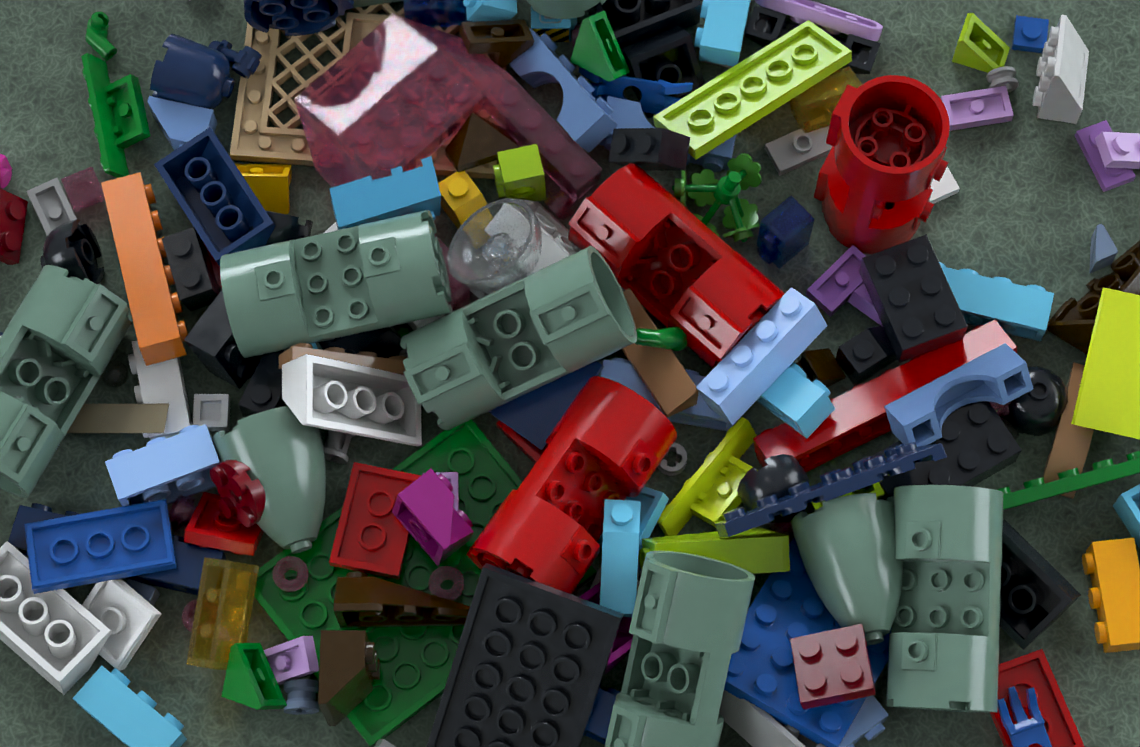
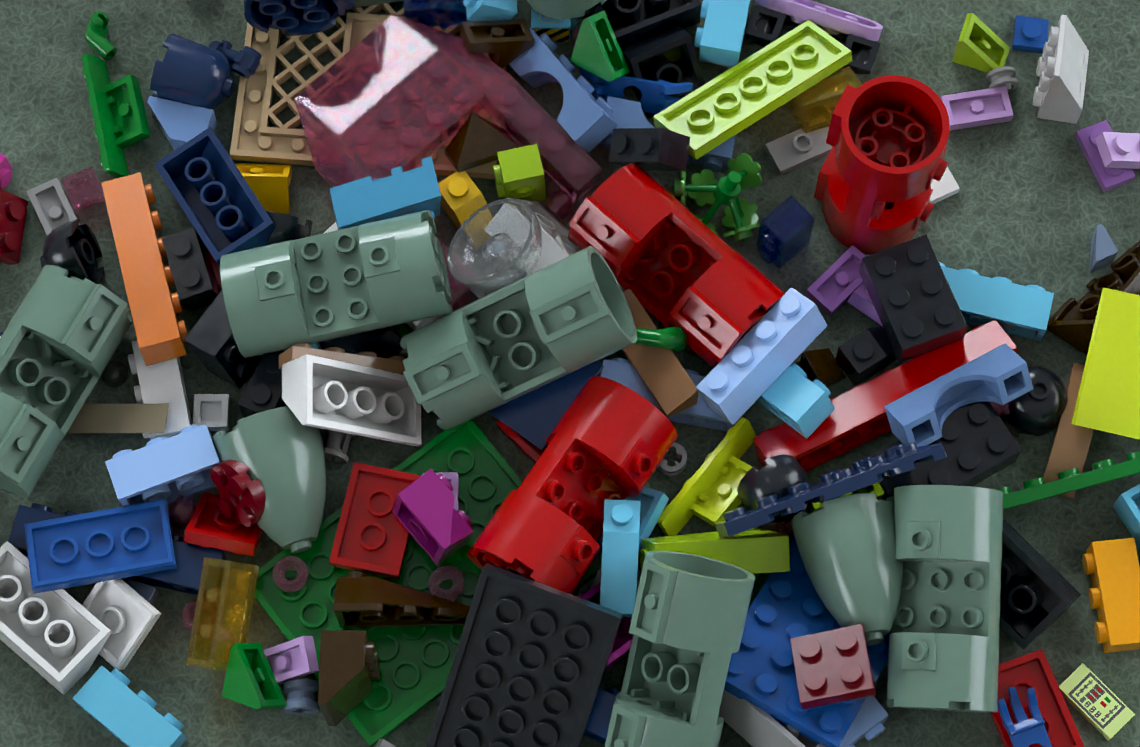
none -> yellowish green tile [1059,663,1135,741]

